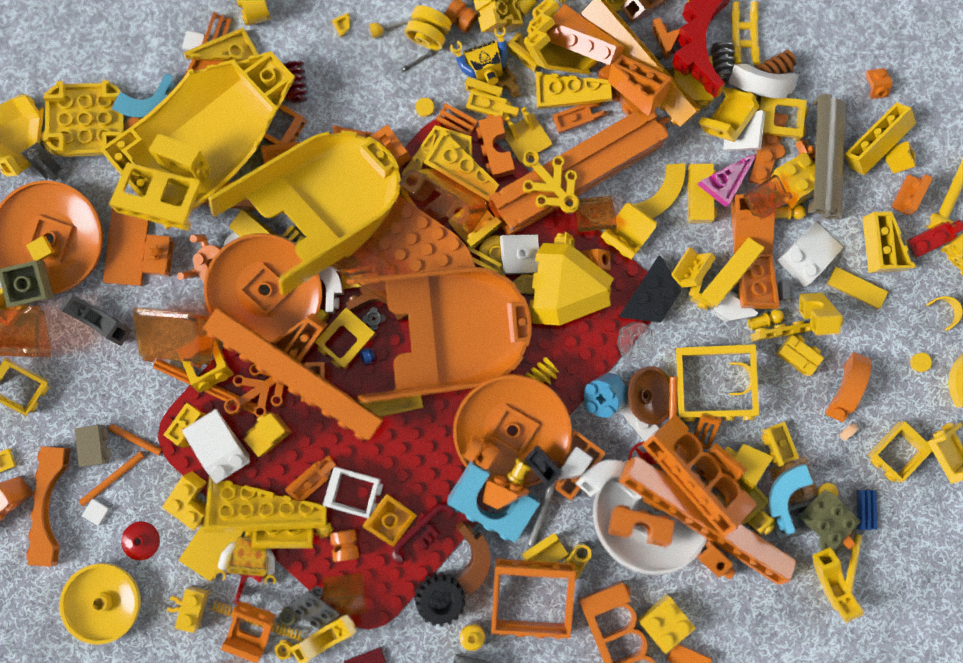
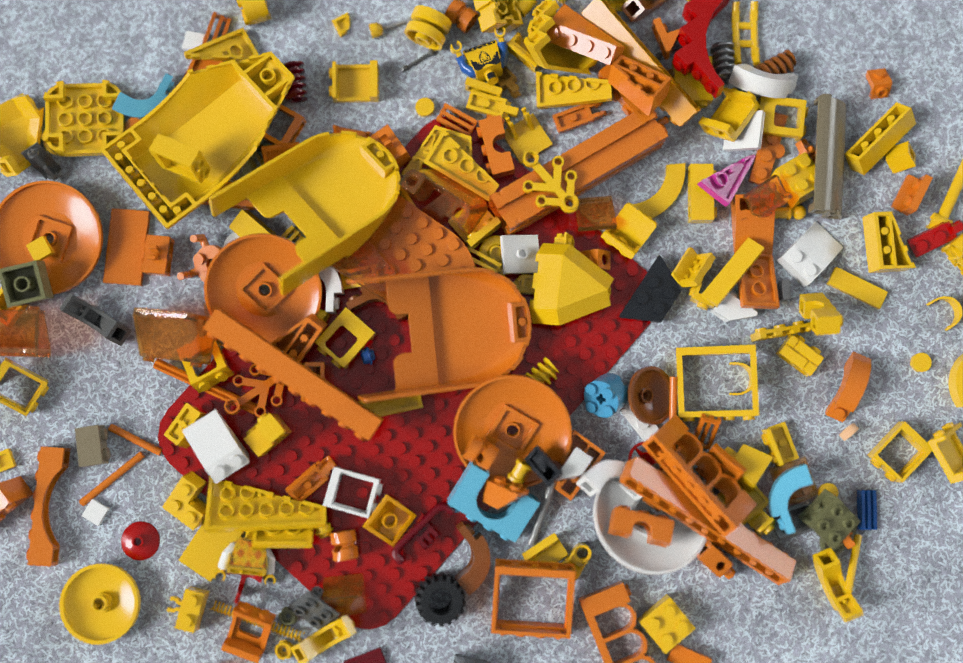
yellow window [109,162,205,231] -> none
flat silver plate [362,307,386,330] -> none
yellow head [460,623,485,651] -> none
clear plate [617,322,656,361] -> none
yellow pin [747,309,785,331] -> none
none -> yellow panel [329,60,379,103]

